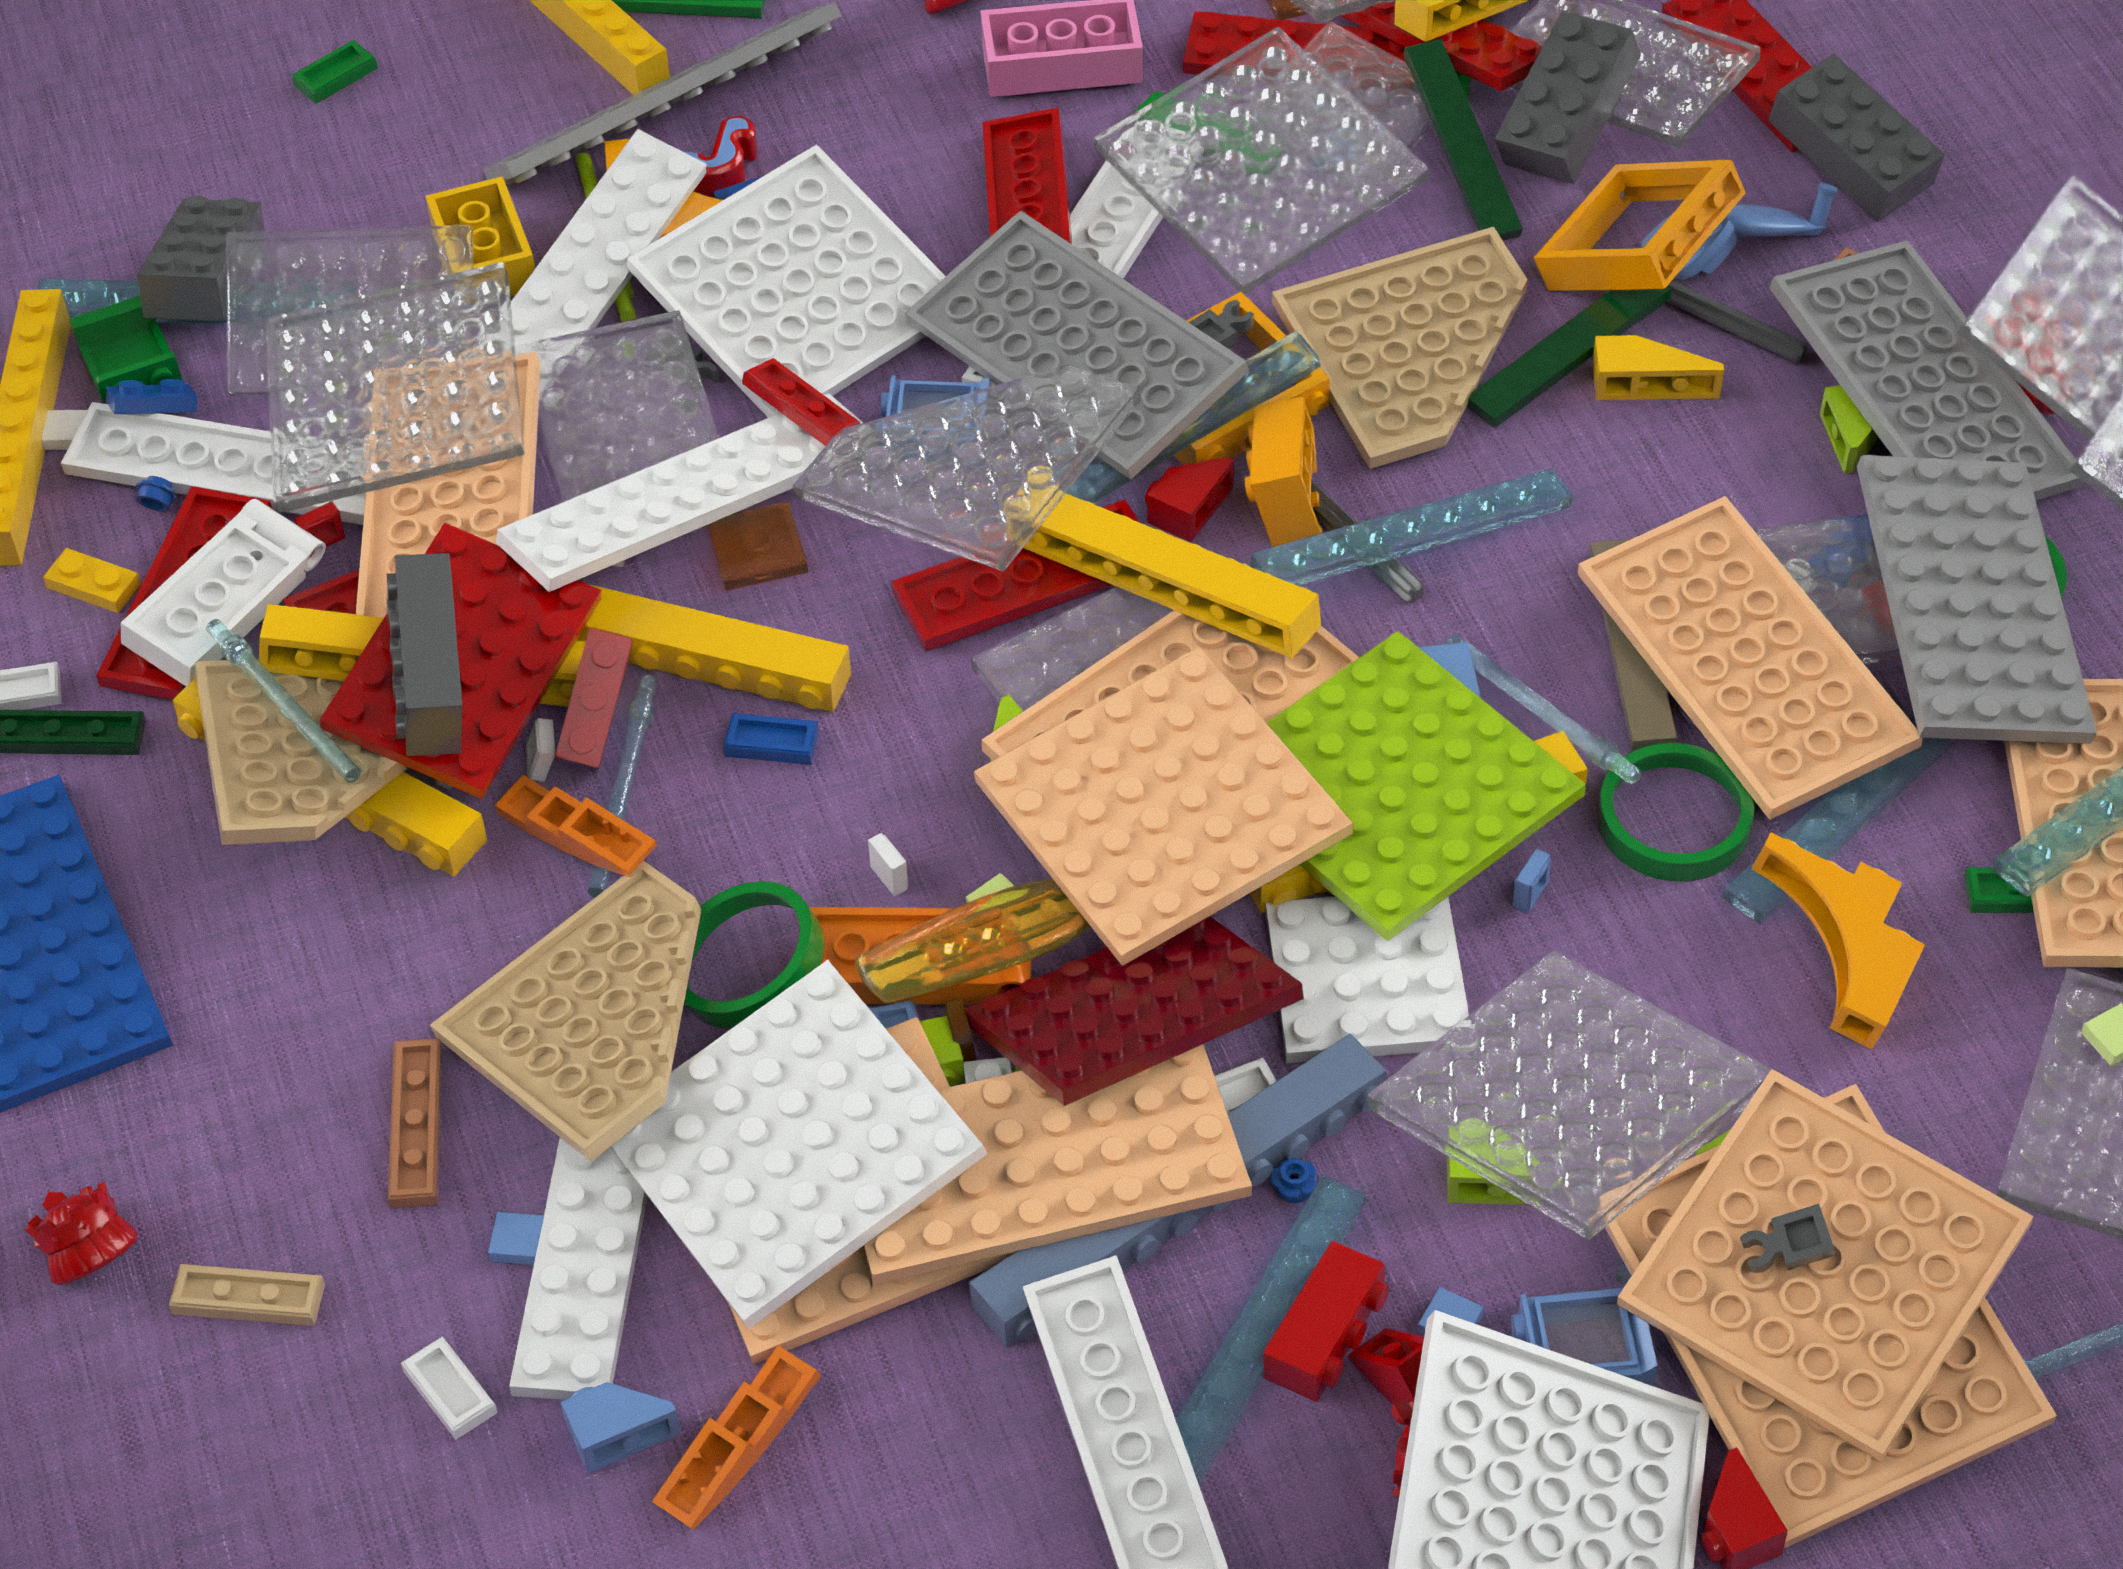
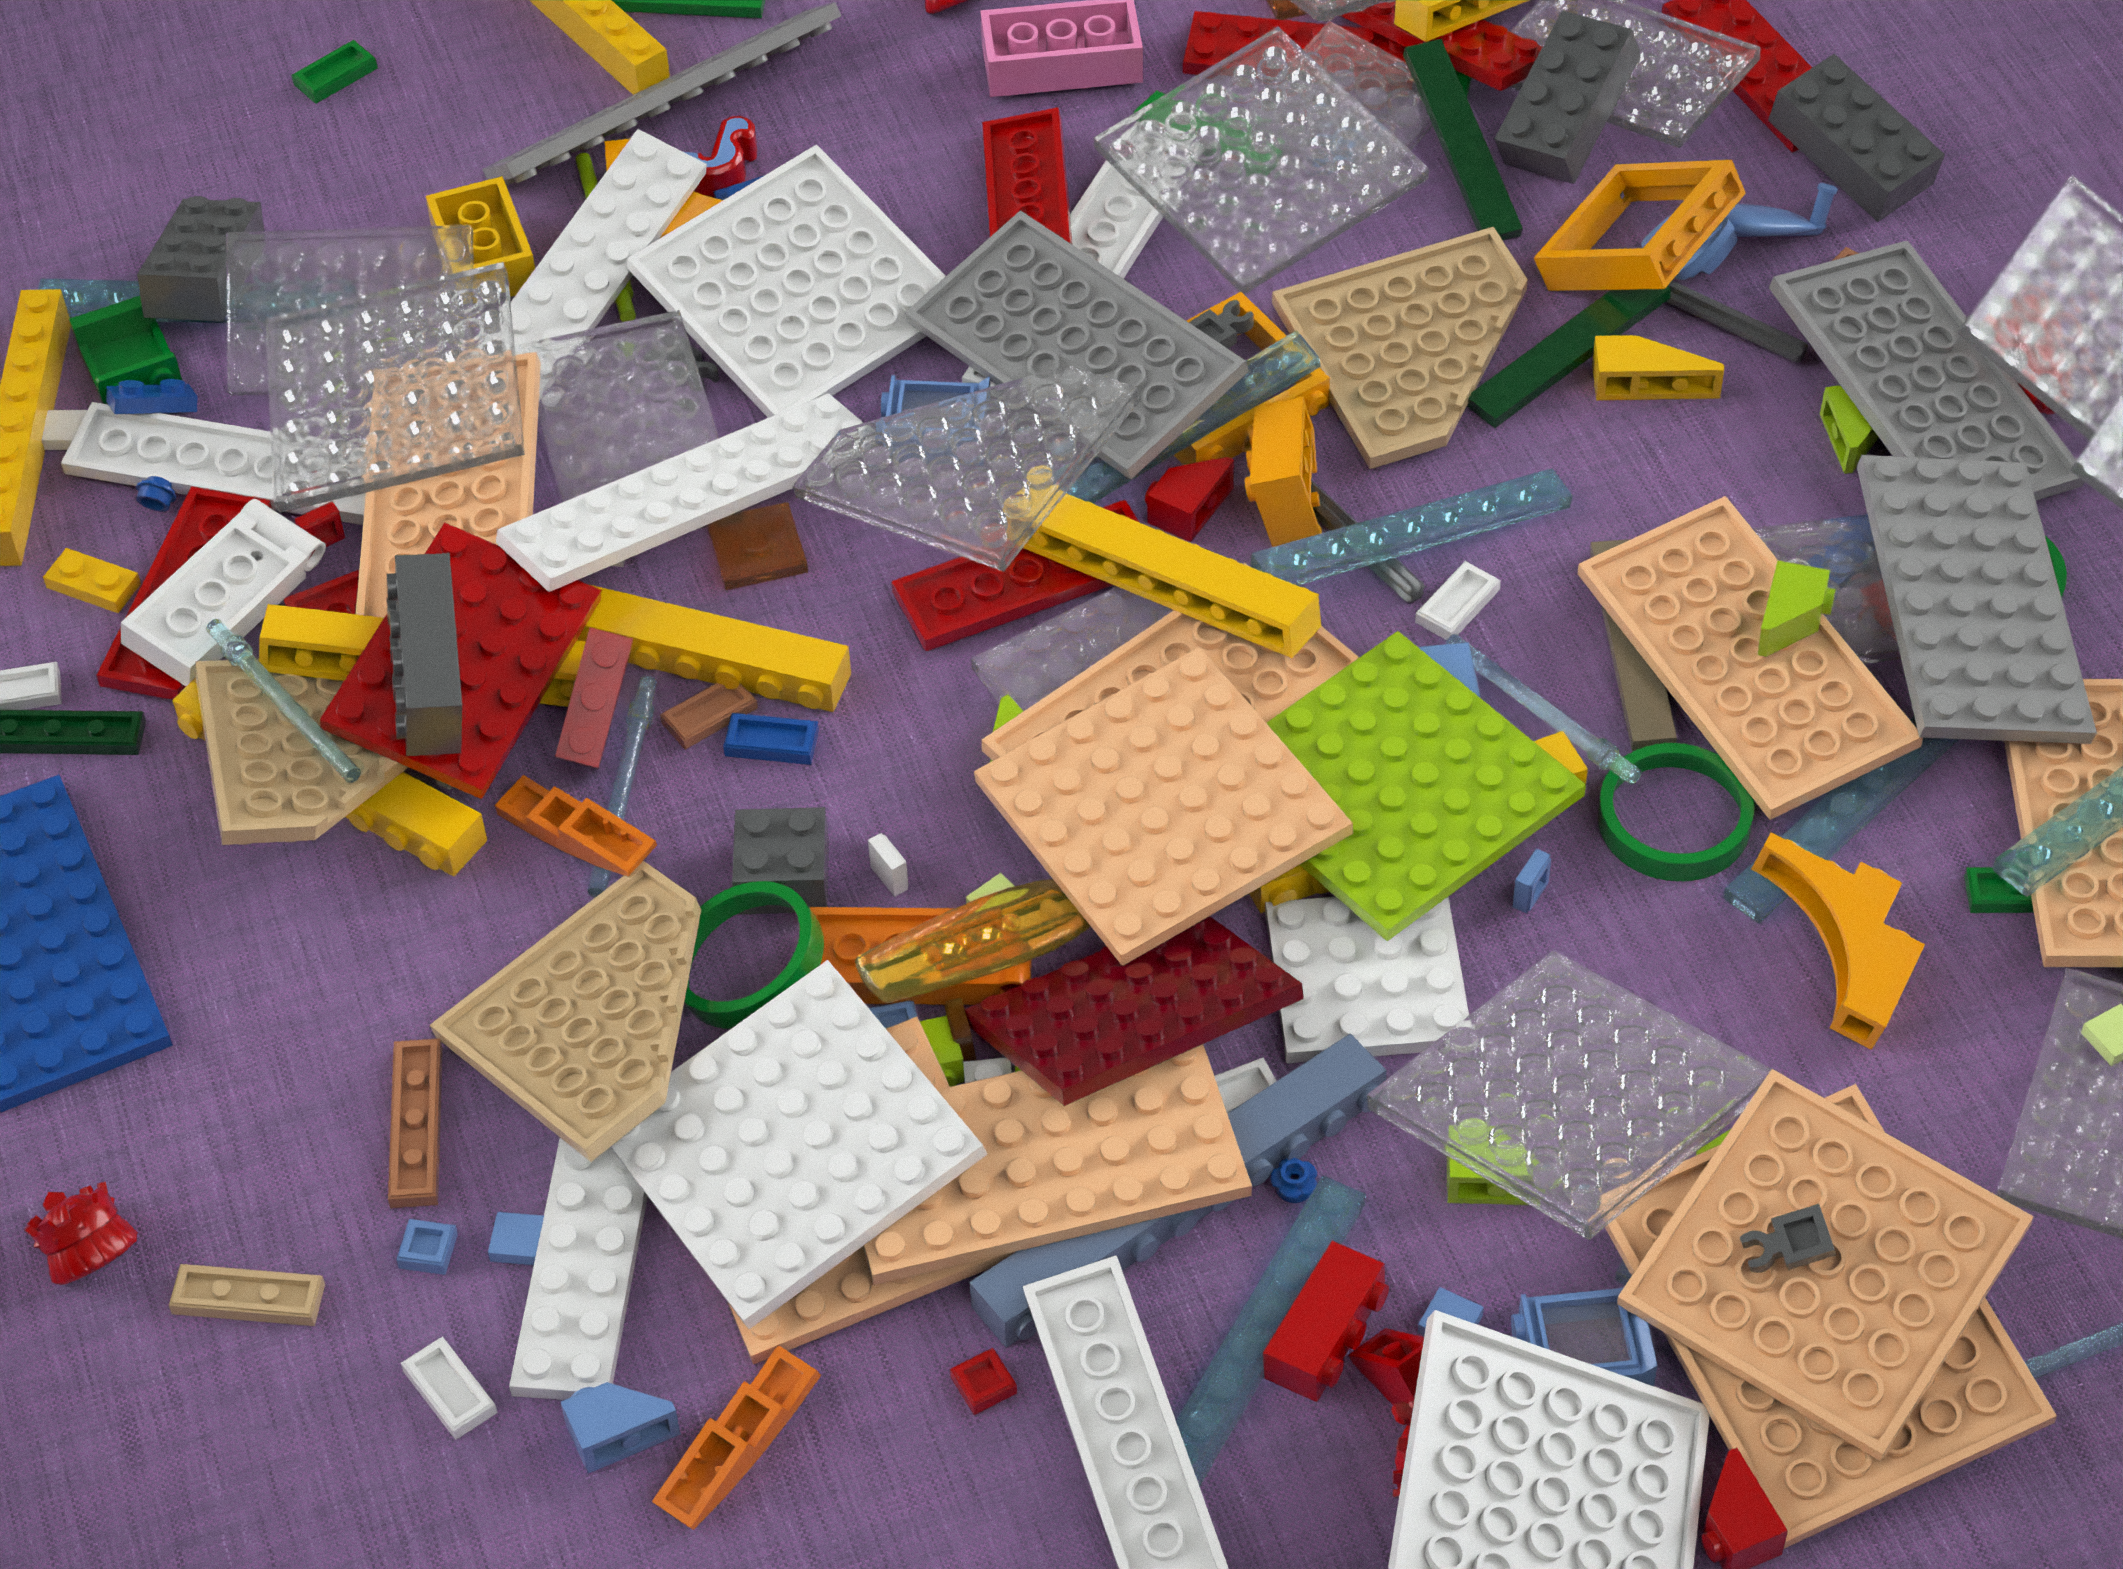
white tile [525,718,556,782] -> none
red tile [742,358,860,448] -> none
none -> medium blue tile [396,1219,458,1275]
none -> nougat tile [660,683,758,750]
none -> dark grey brick [732,807,829,915]
none -> red tile [950,1348,1017,1415]
none -> white tile [1415,561,1501,642]
none -> lime slope [1758,560,1836,657]

